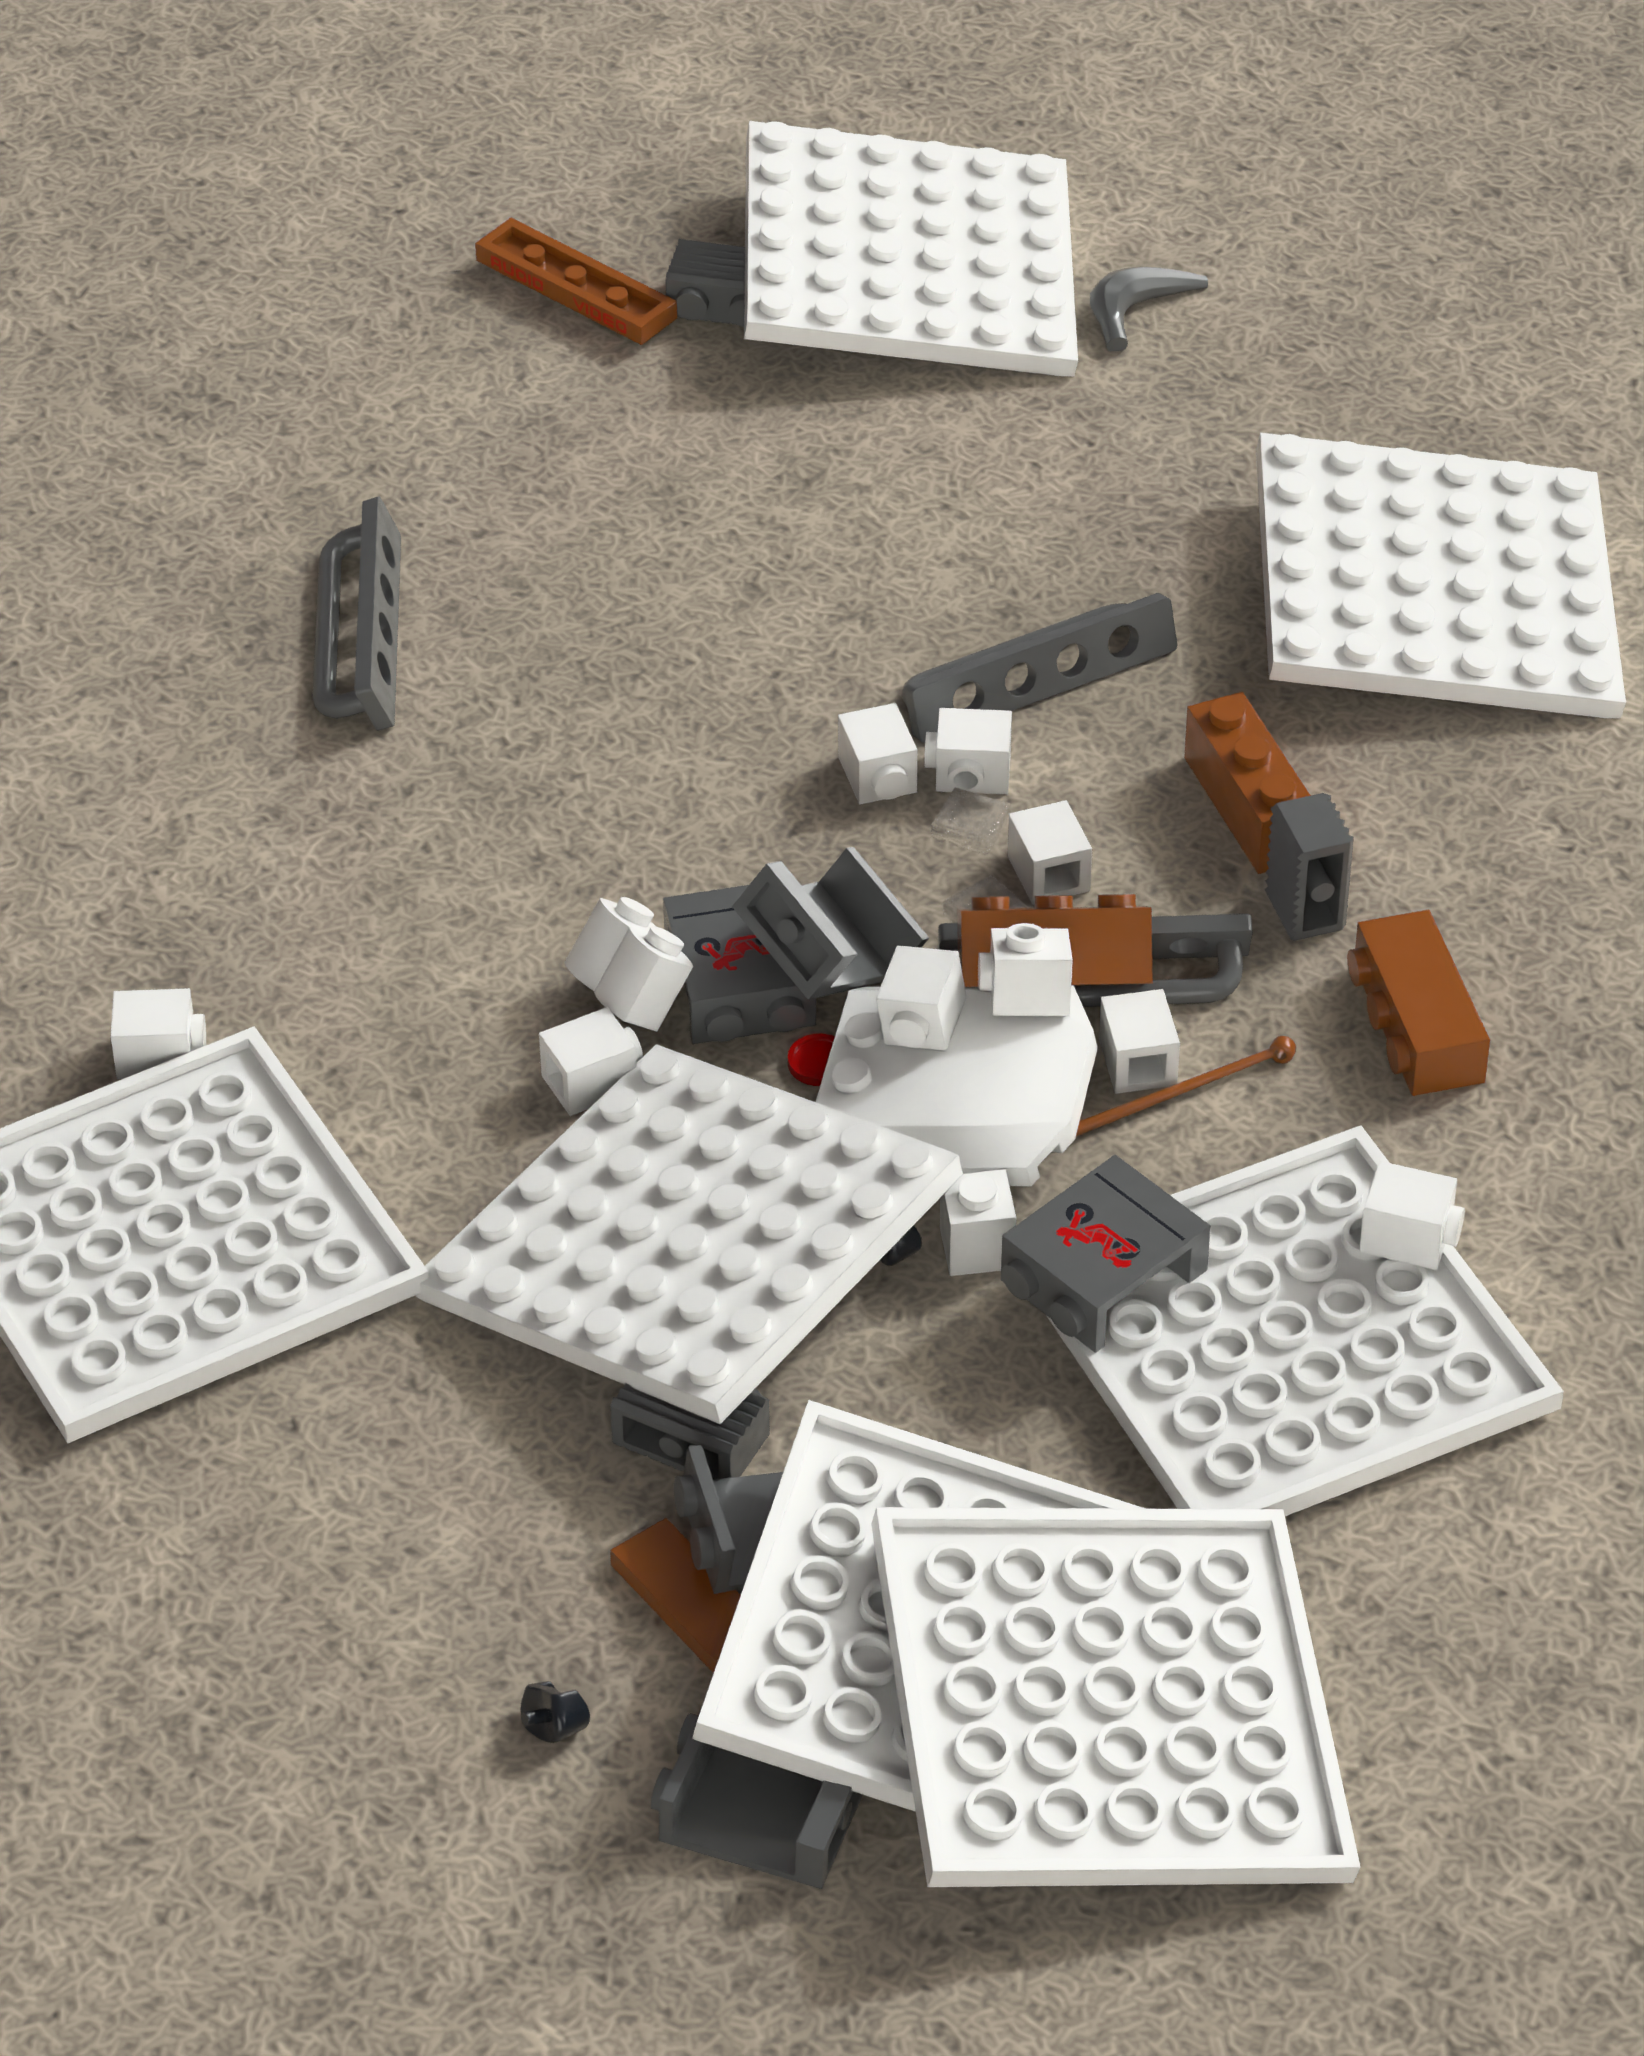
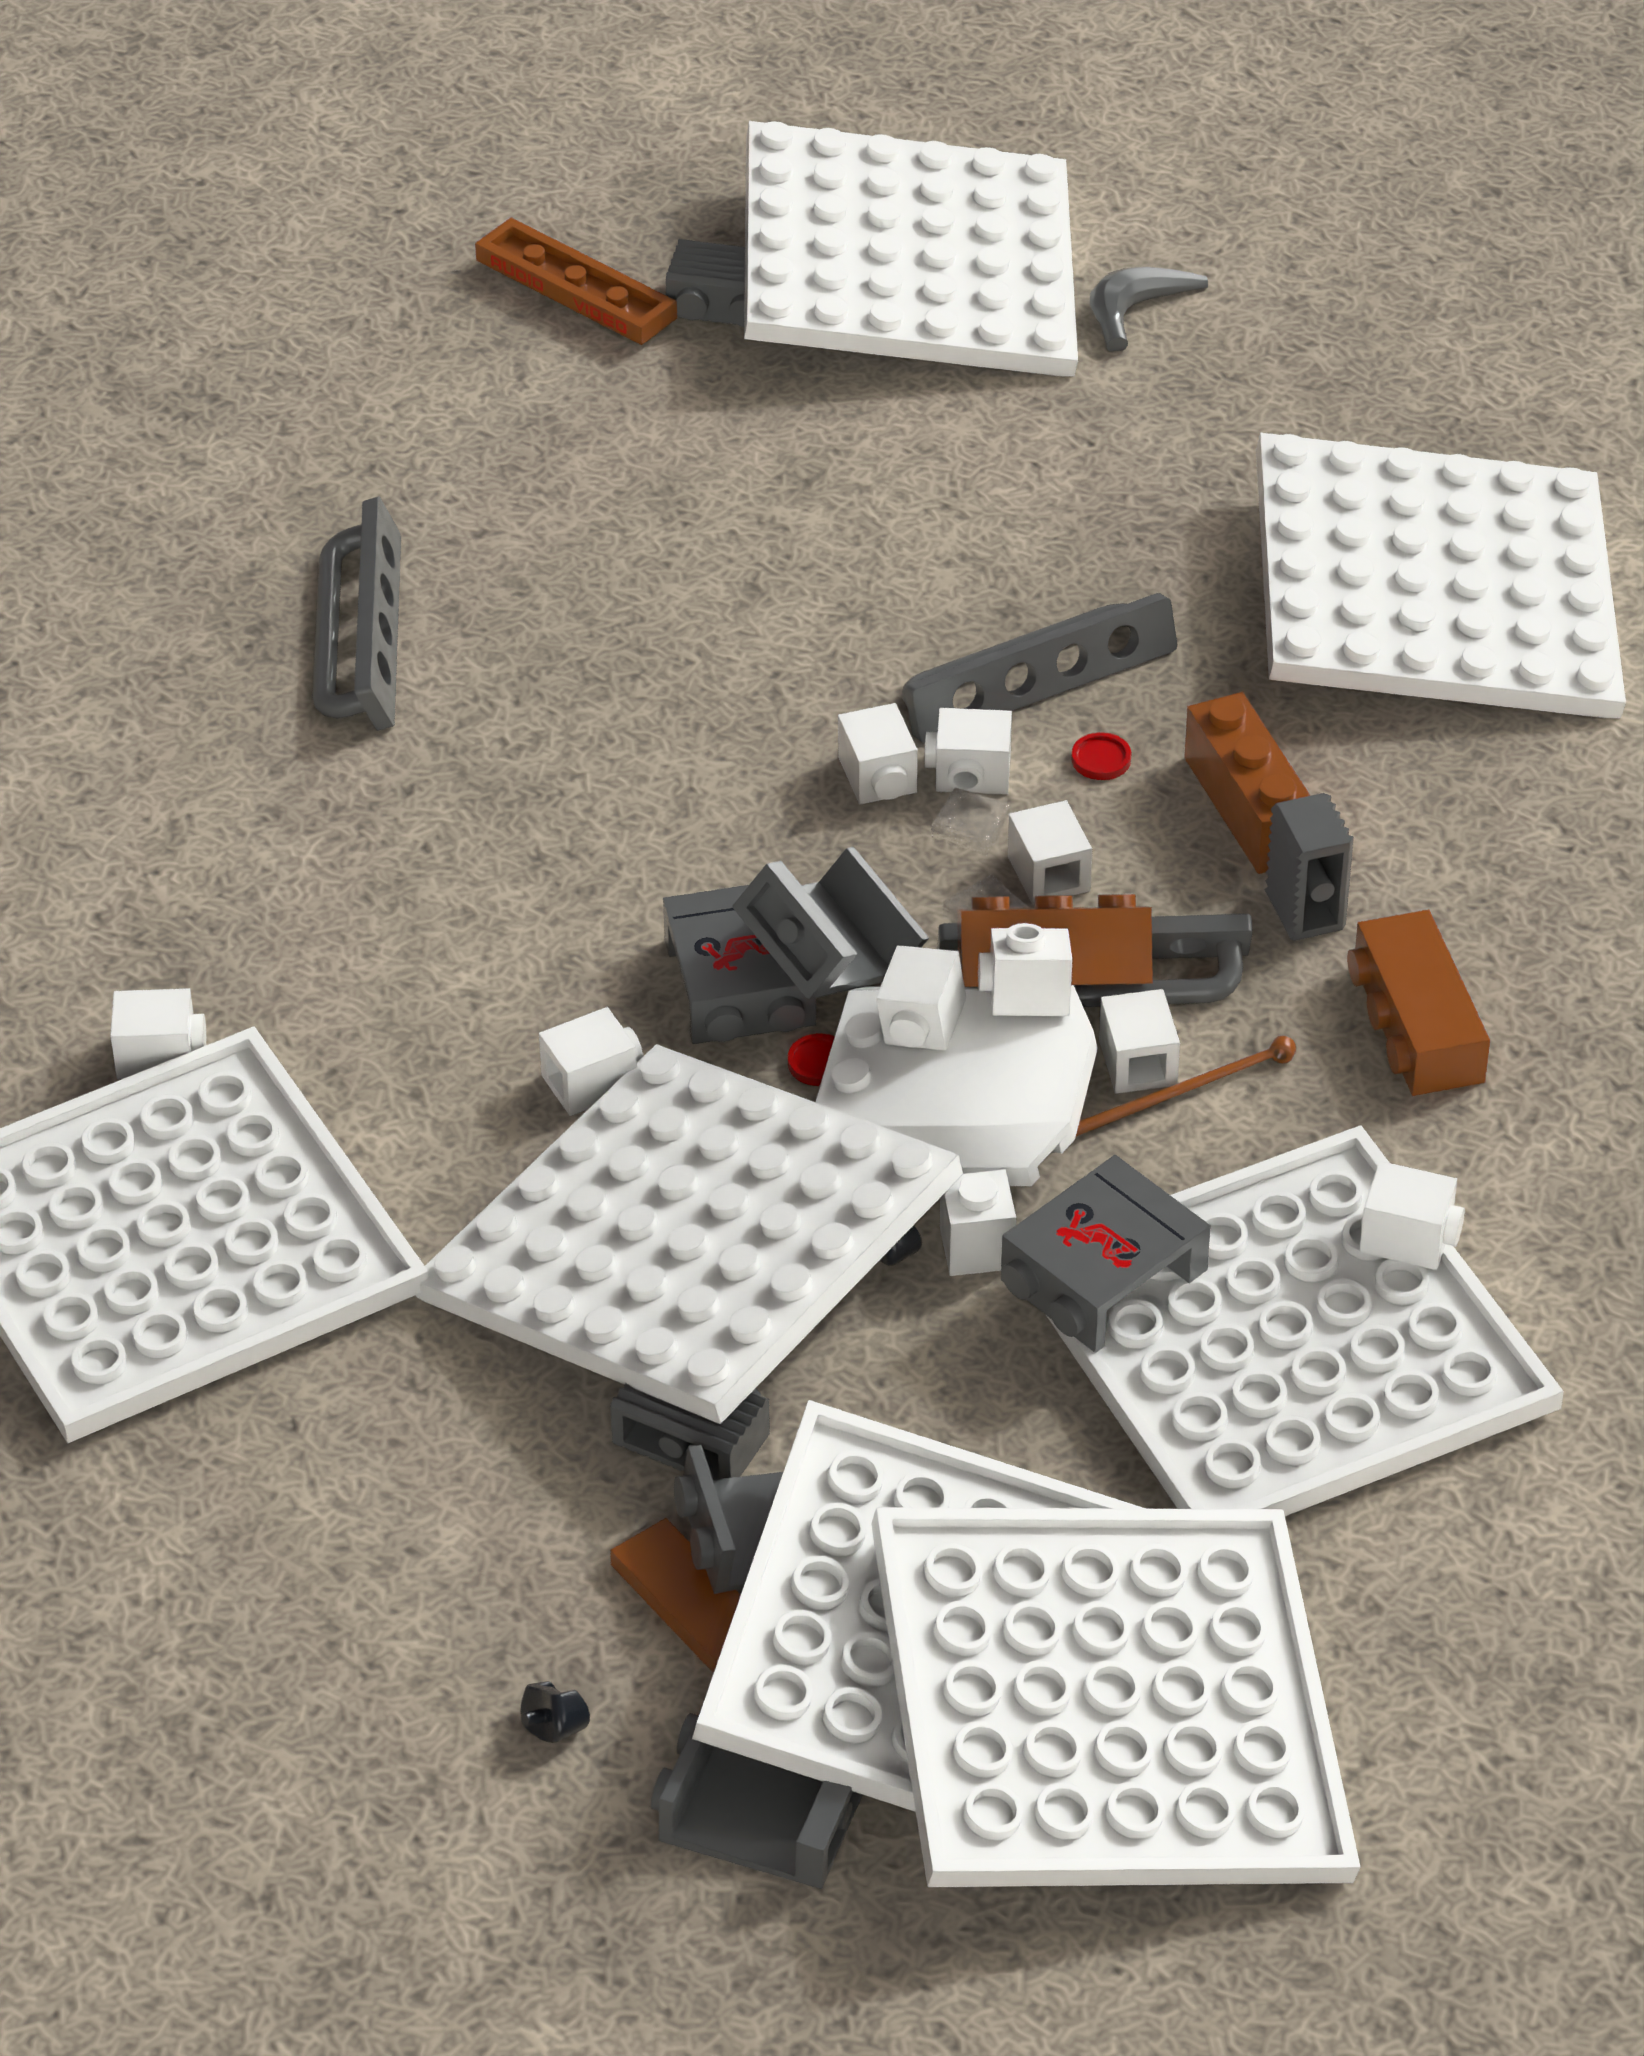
white brick [565,897,693,1032] -> none
none -> red piece [1071,732,1132,780]

